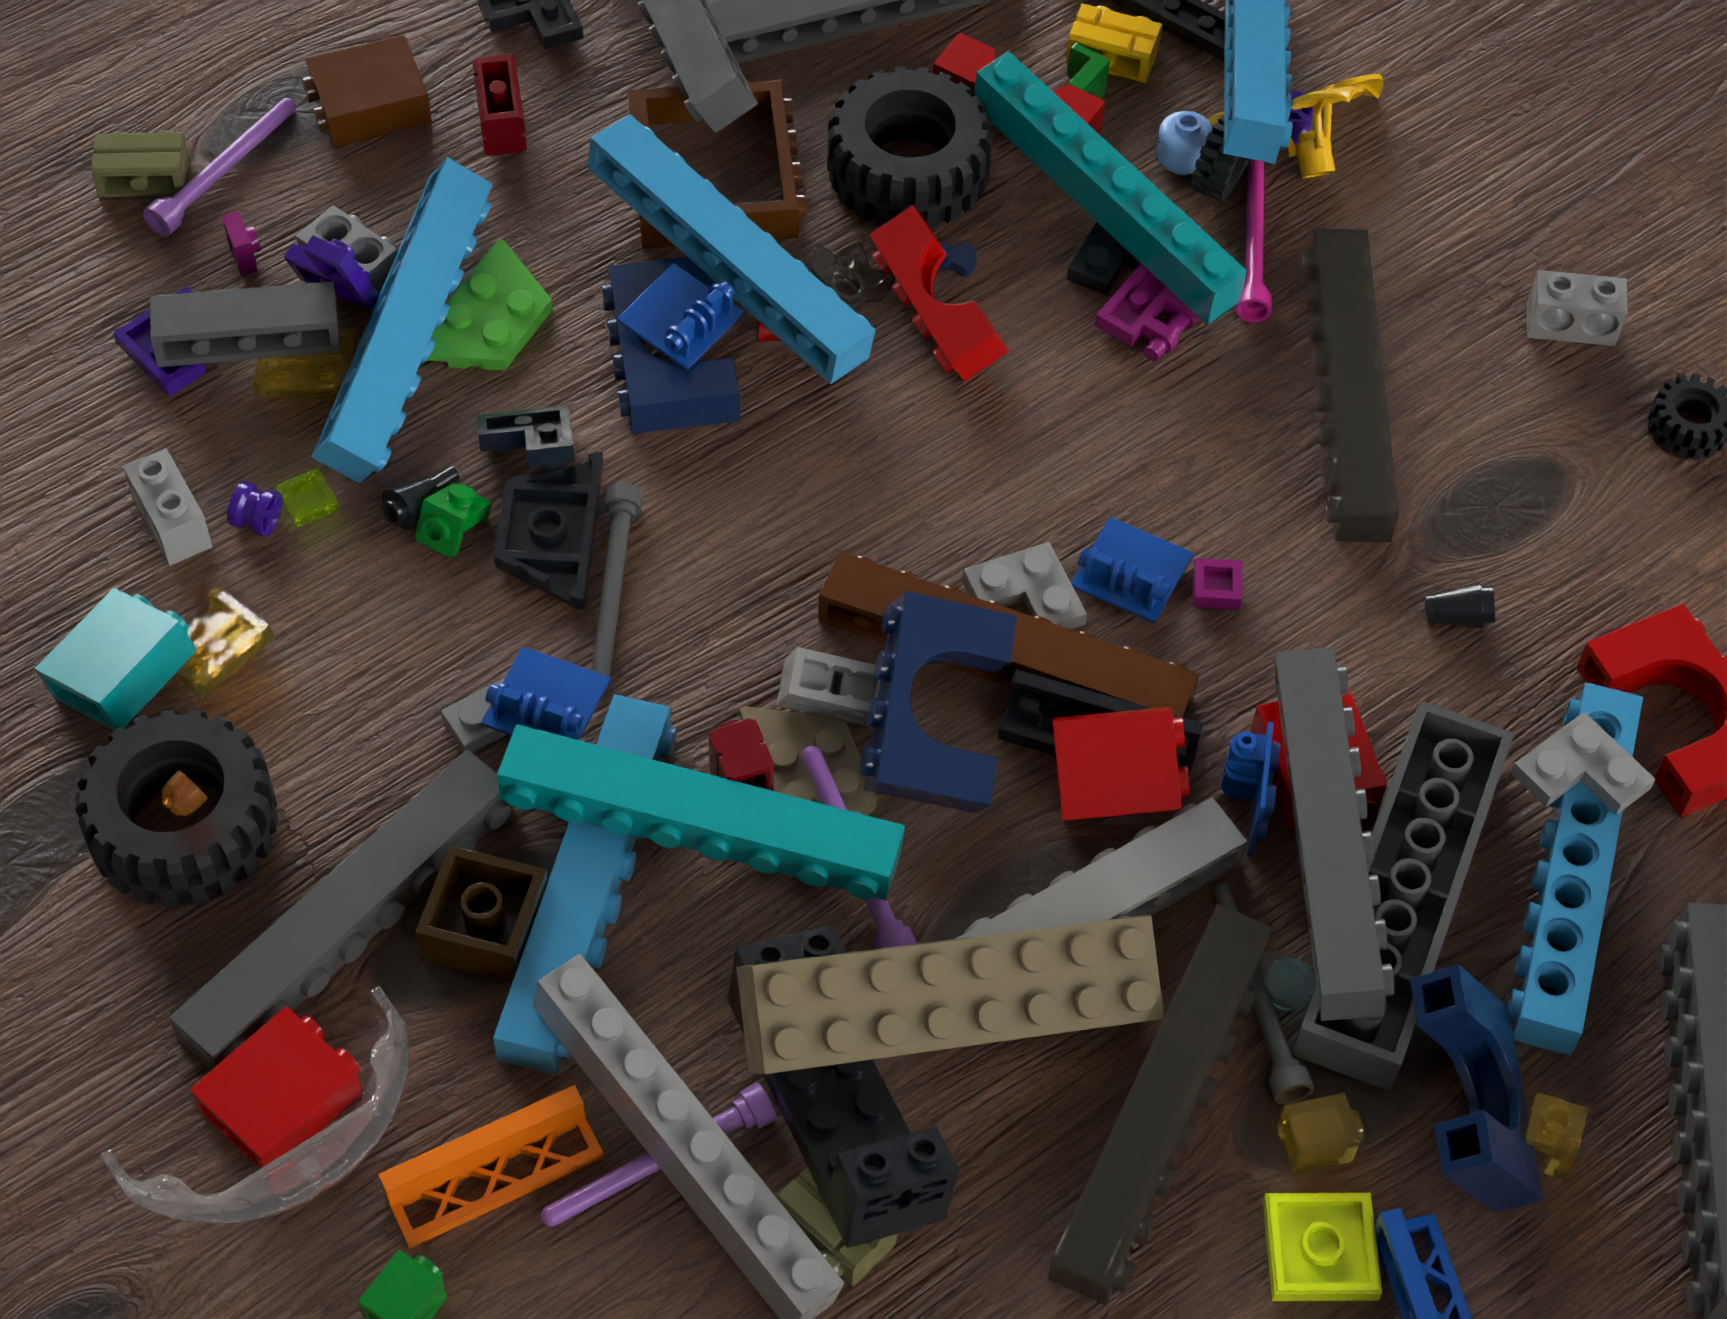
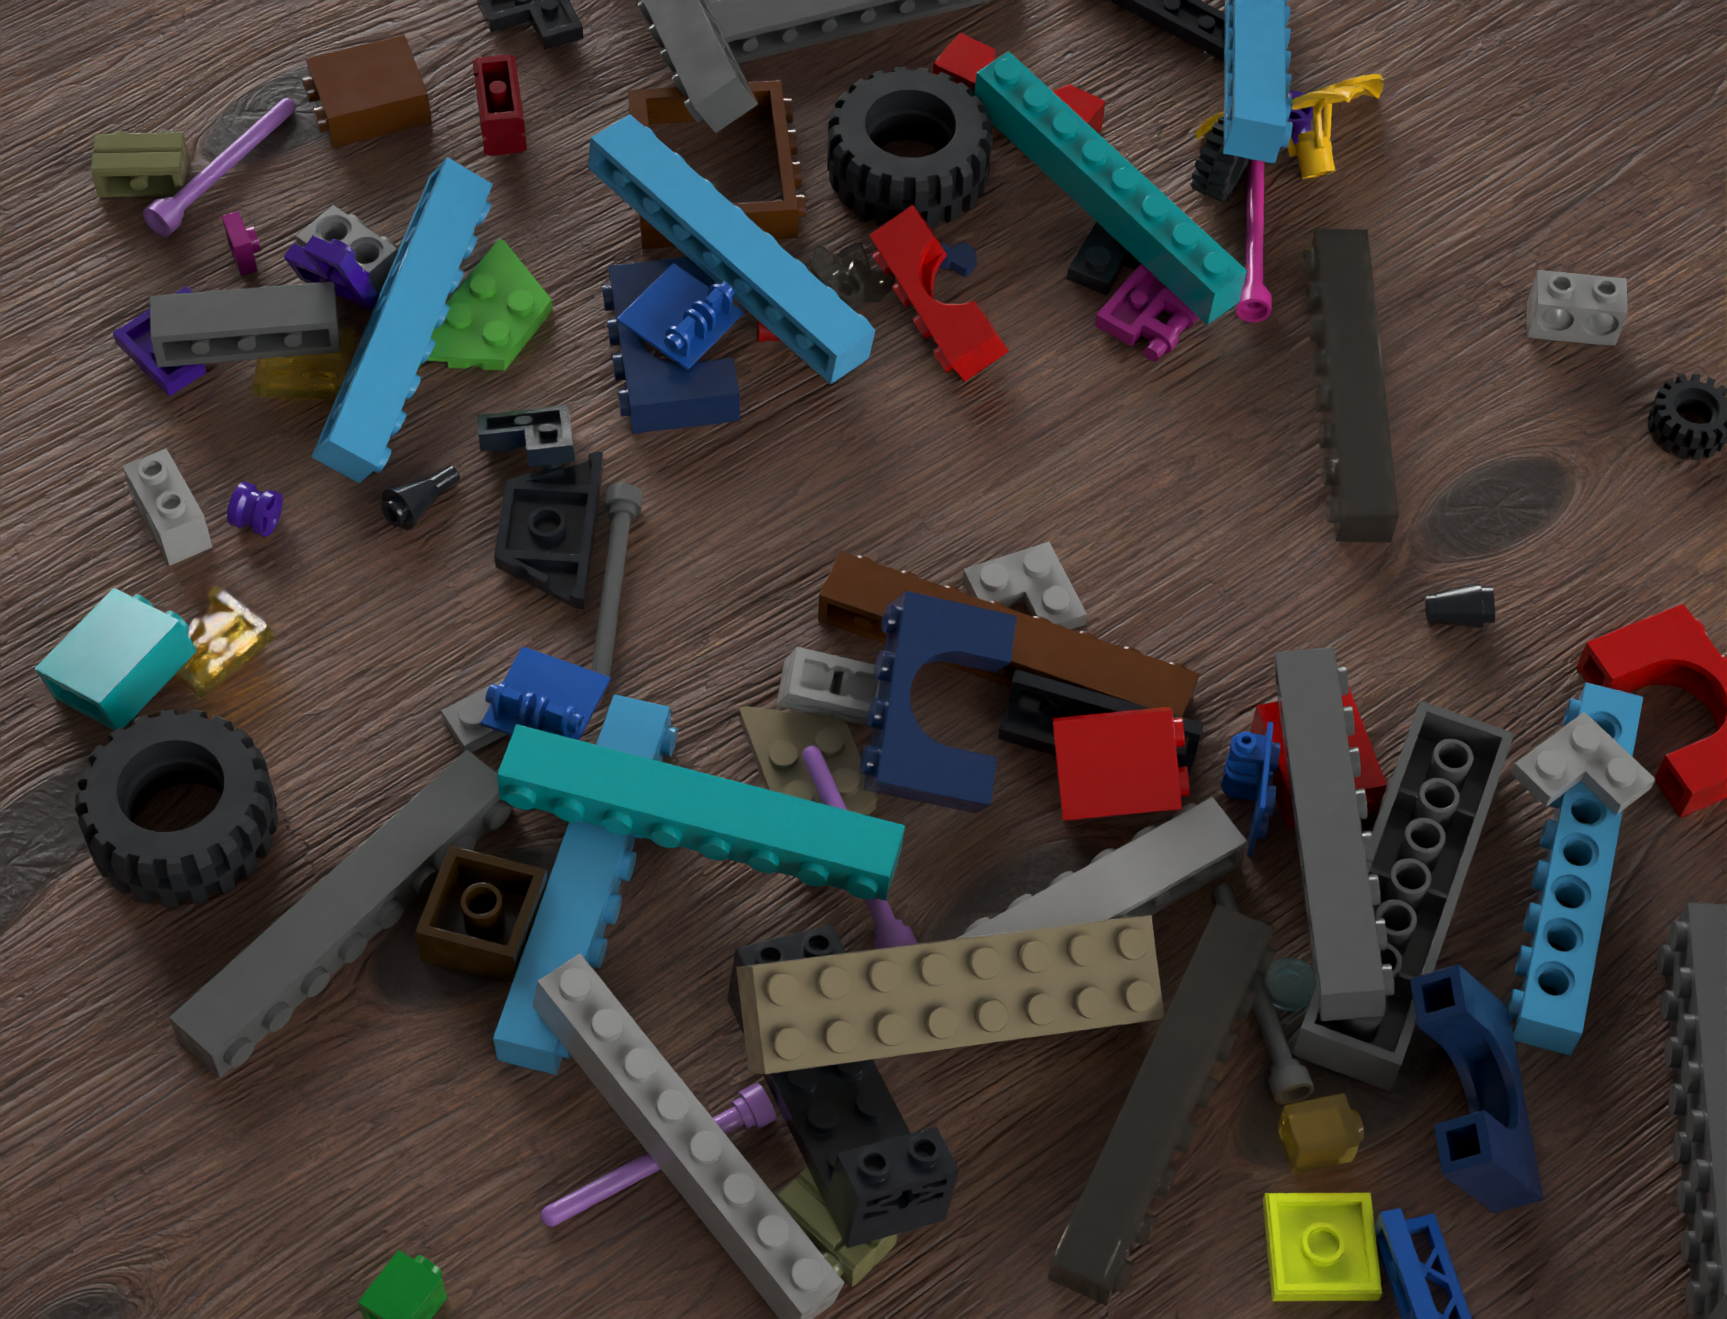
clear windscreen [100,986,408,1223] -> none
clear orange hinge [162,770,208,816] -> none
red brick [190,1006,363,1178] -> none
clear neon green tile [276,468,339,528] -> none
orange fence [378,1085,604,1249] -> none
green bracket [415,483,492,558] -> none
dark red brick [709,718,774,791] -> none
yellow brick [1066,3,1162,83] -> none
green bracket [1067,43,1110,99] -> none
blue hinge [1071,517,1194,624] -> none
light blue head [1156,111,1212,175] -> none
magenta plate [1193,558,1242,610] -> none
clear yellow bracket [1524,1093,1588,1180] -> none

